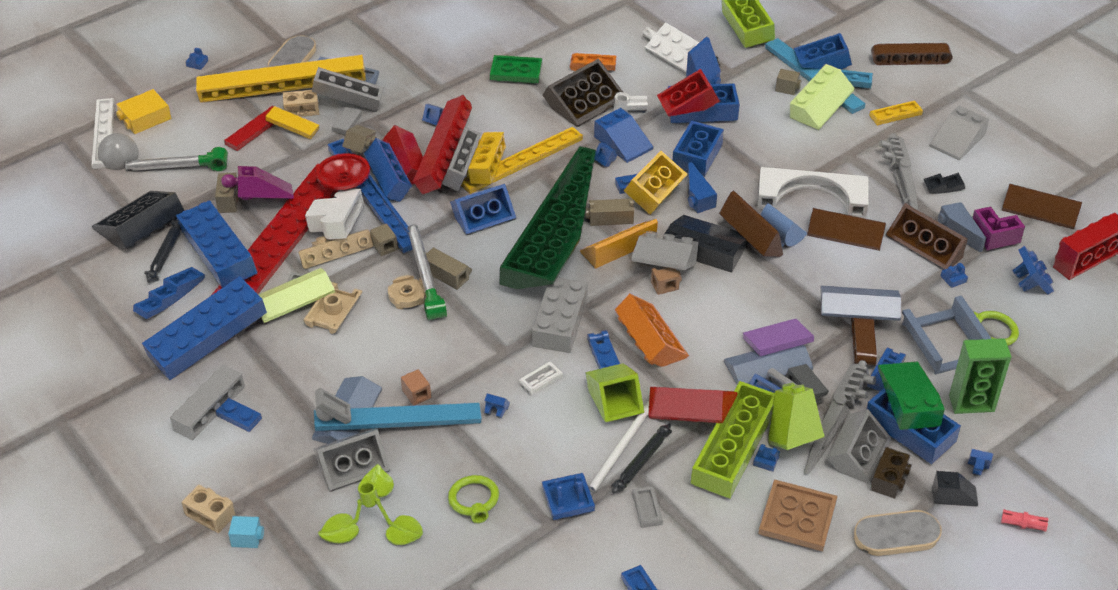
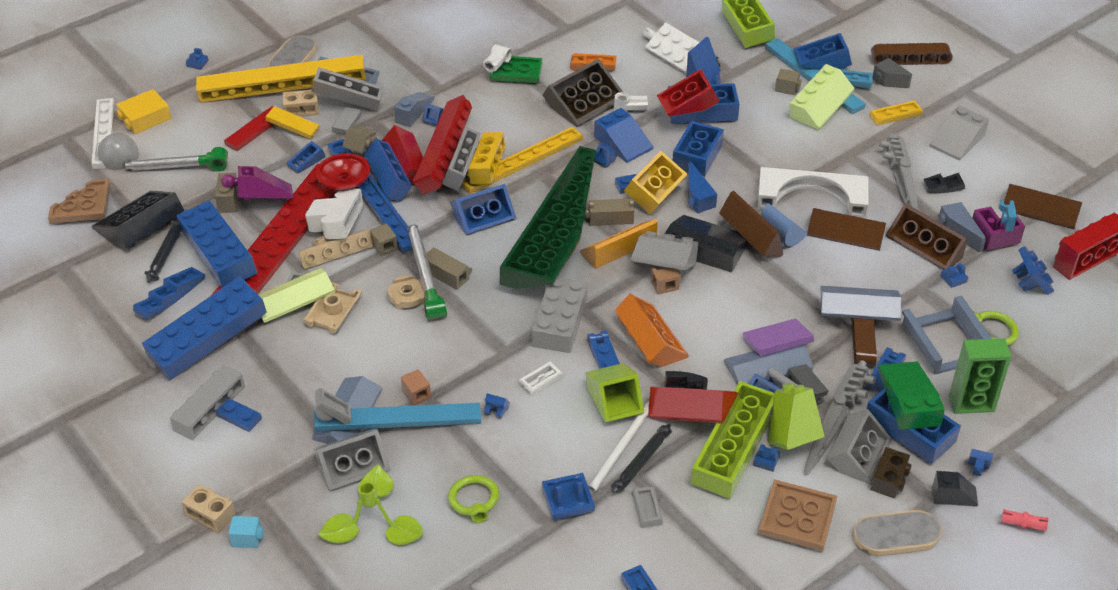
none -> medium nougat plate [48,179,110,224]
none -> blue slope [286,141,326,173]
none -> sand blue slope [394,92,435,127]
none -> white piece [483,44,512,73]
none -> black slope [664,371,708,390]
none -> dark grey slope [872,58,912,88]
none -> dark azure plate [999,200,1017,231]

